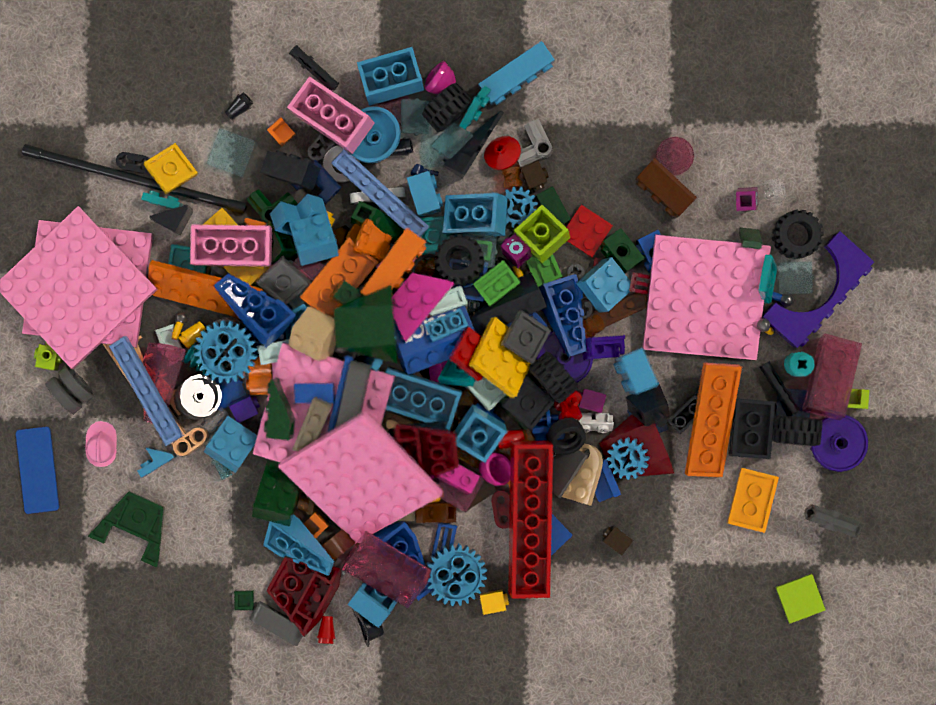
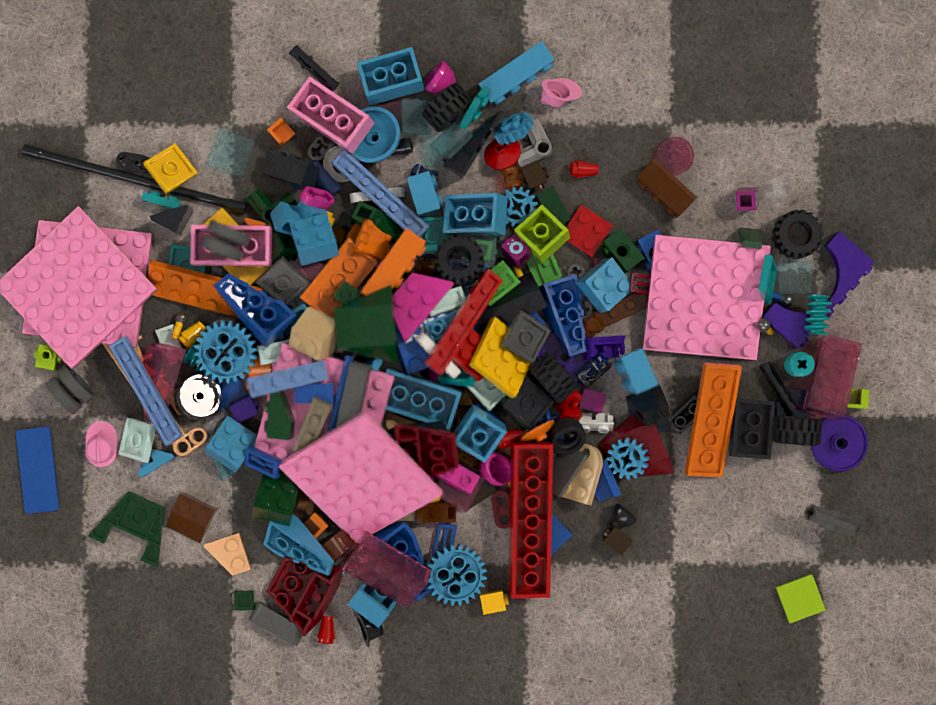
black cone [225,92,253,120] -> none
light orange plate [727,468,779,533] -> none
none -> light aqua tile [118,417,156,463]
none -> reddish brown slope [166,492,217,543]
none -> dark grey wheel [200,220,251,263]
none -> light nougat wing [204,533,251,576]
none -> blue tile [244,446,282,479]
none -> medium blue plate [246,360,328,398]
none -> dark pink beam [300,186,334,210]
none -> white beam [415,332,461,379]
none -> red plate [424,269,503,375]
none -> dark azure gear [493,112,534,145]
none -> orange dish [520,420,554,443]
none -> bright pink piece [541,78,582,108]
none -> red cone [570,160,599,179]
none -> piece [575,352,612,389]
none -> black brick [611,504,637,529]
none -> teal piece [804,295,832,336]

